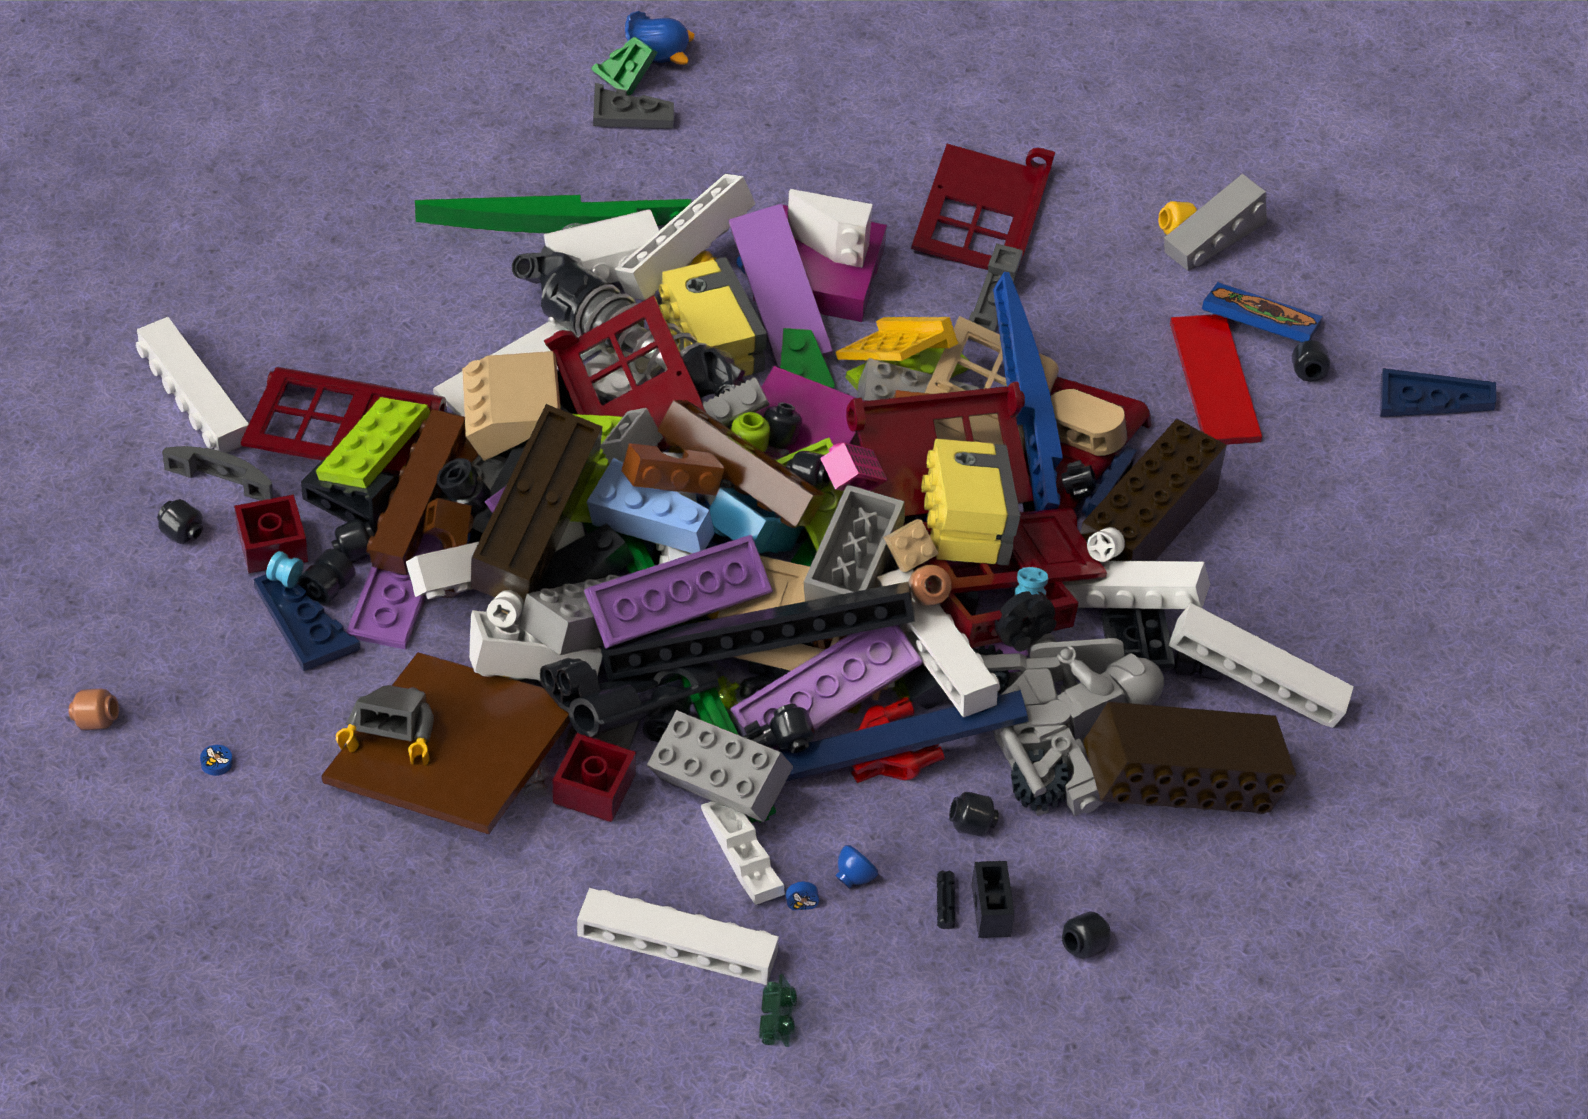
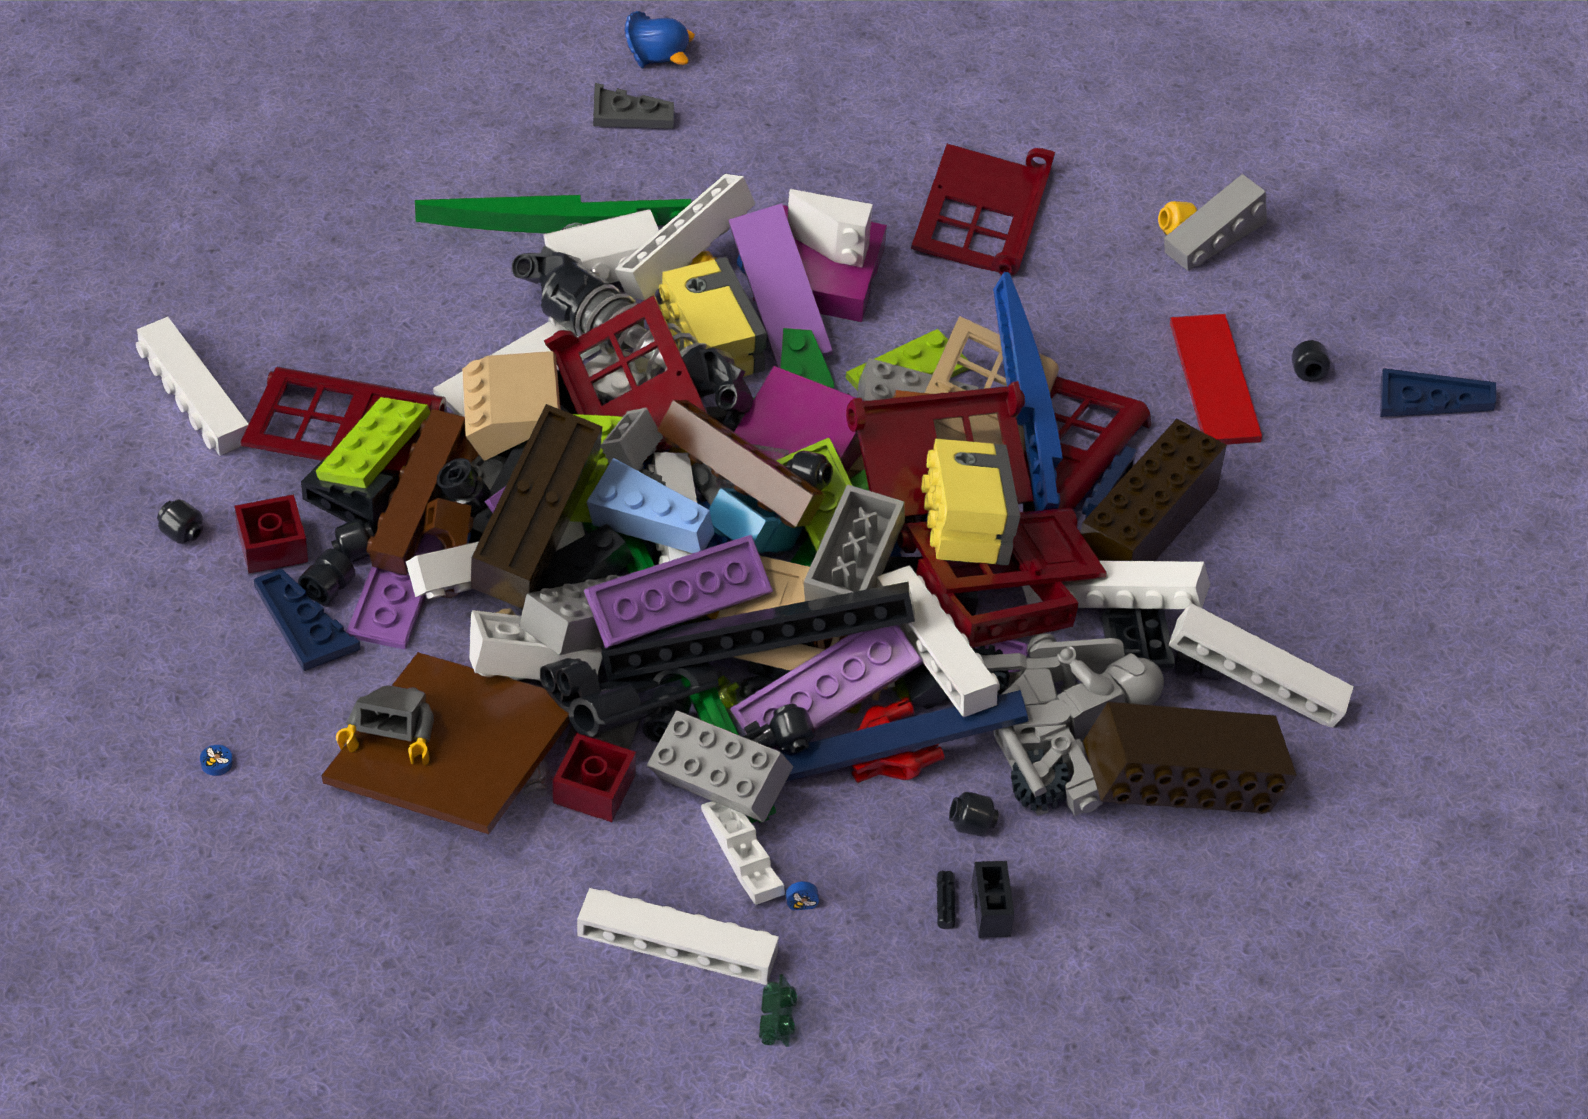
nougat head [69,688,119,730] -> none
dark grey slope [162,446,274,501] -> none
medium azure wheel [266,551,304,588] -> none
white wheel [487,590,524,628] -> none
wing [591,37,658,95] -> none
dark orange arch [621,443,724,496] -> none
light grey brick [703,377,770,427] -> none
lime head [731,412,770,452] -> none
black head [763,402,802,449] -> none
dark pink brick [820,442,887,491] -> none
yellow fence [835,317,958,361] -> none
blue brick [835,845,879,889] -> none
tan piece [883,519,939,572] -> none
nougat head [909,565,951,606] -> none
dark grey slope [969,243,1023,333] -> none
black plate [994,591,1057,652] -> none
medium azure wheel [1015,567,1048,595] -> none
tan brick [1051,389,1127,456] -> none
black gear [1062,460,1097,499] -> none
black head [1062,911,1111,959] -> none
white wheel [1087,527,1125,562] -> none
tile [1202,282,1323,342] -> none

